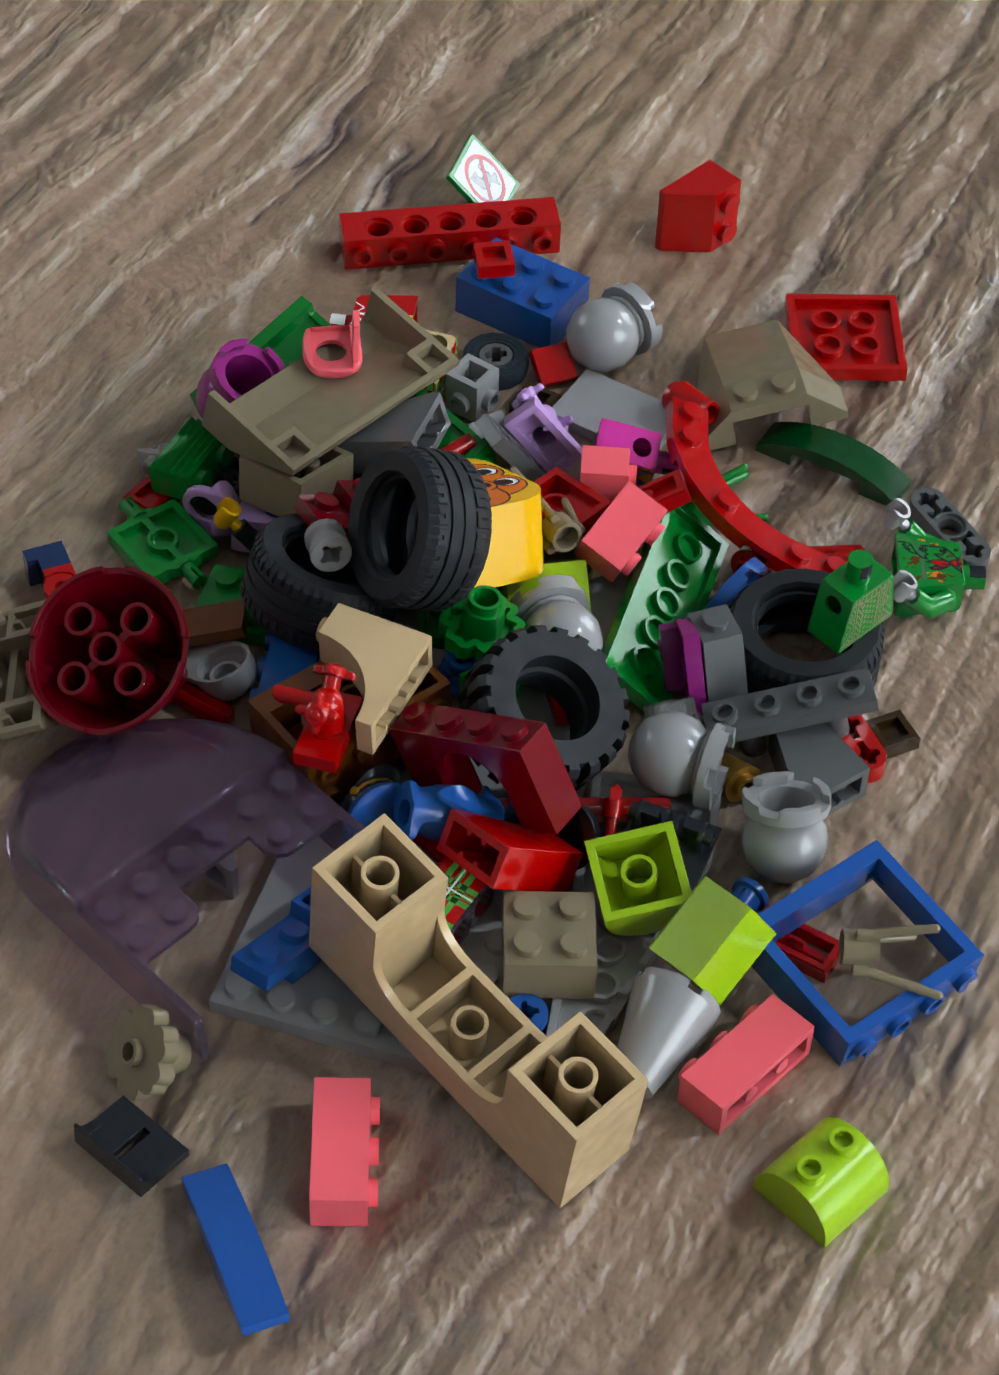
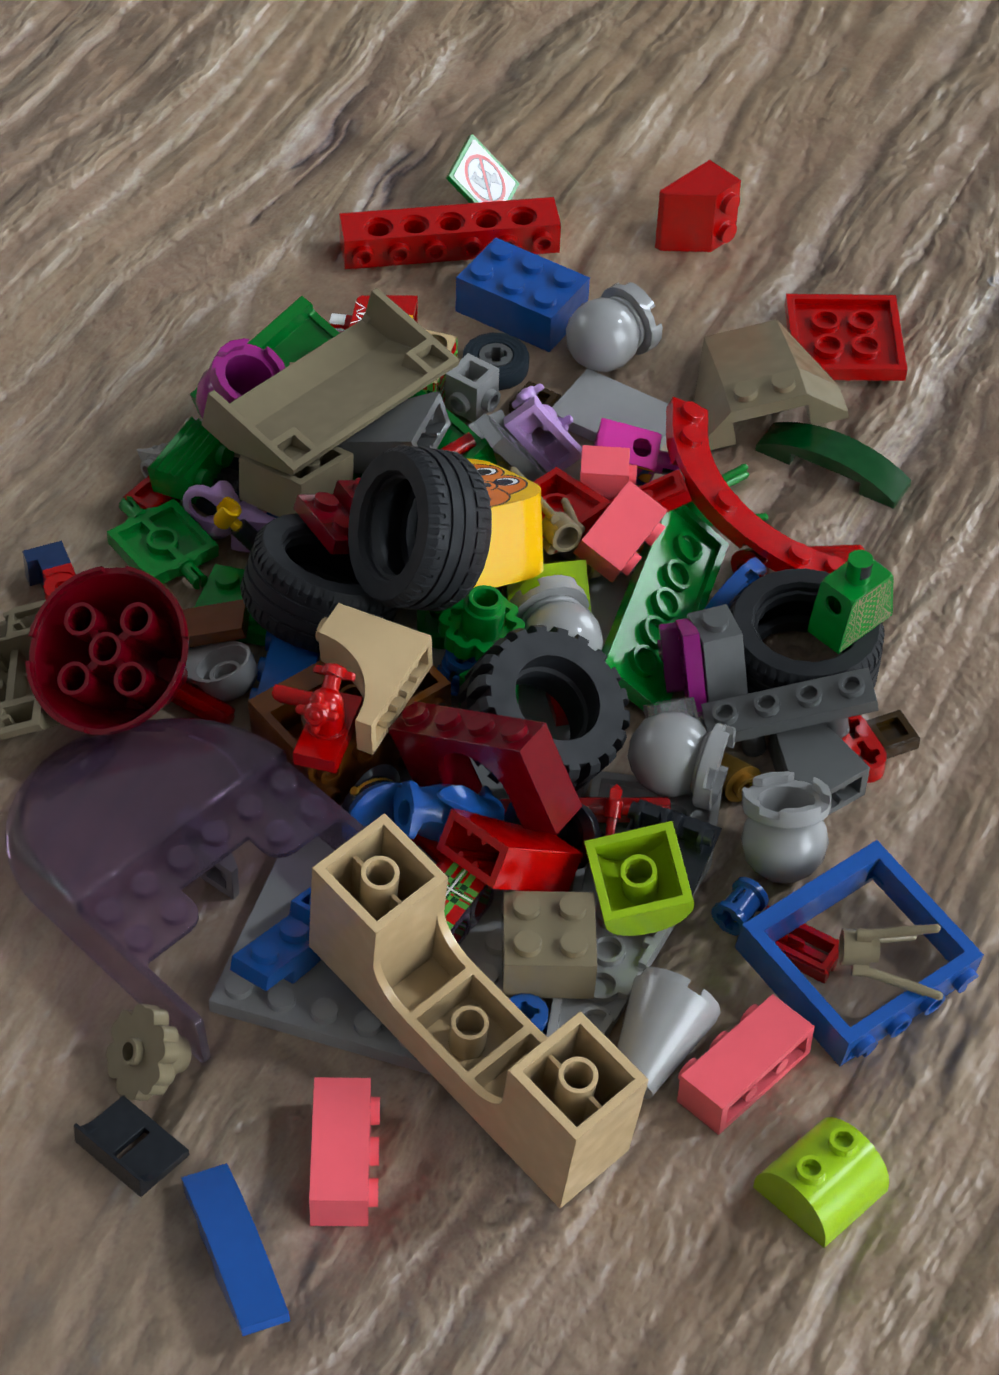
coral piece [302,310,363,379] -> none
light grey wheel [304,518,352,572] -> none
red plate [473,240,516,279] -> none
red tile [529,342,578,388] -> none
lime slope [648,876,777,1005] -> none
red cone [662,381,719,424] -> none
green torso [883,498,986,619] -> none
dark grey beam [909,487,991,571] -> none

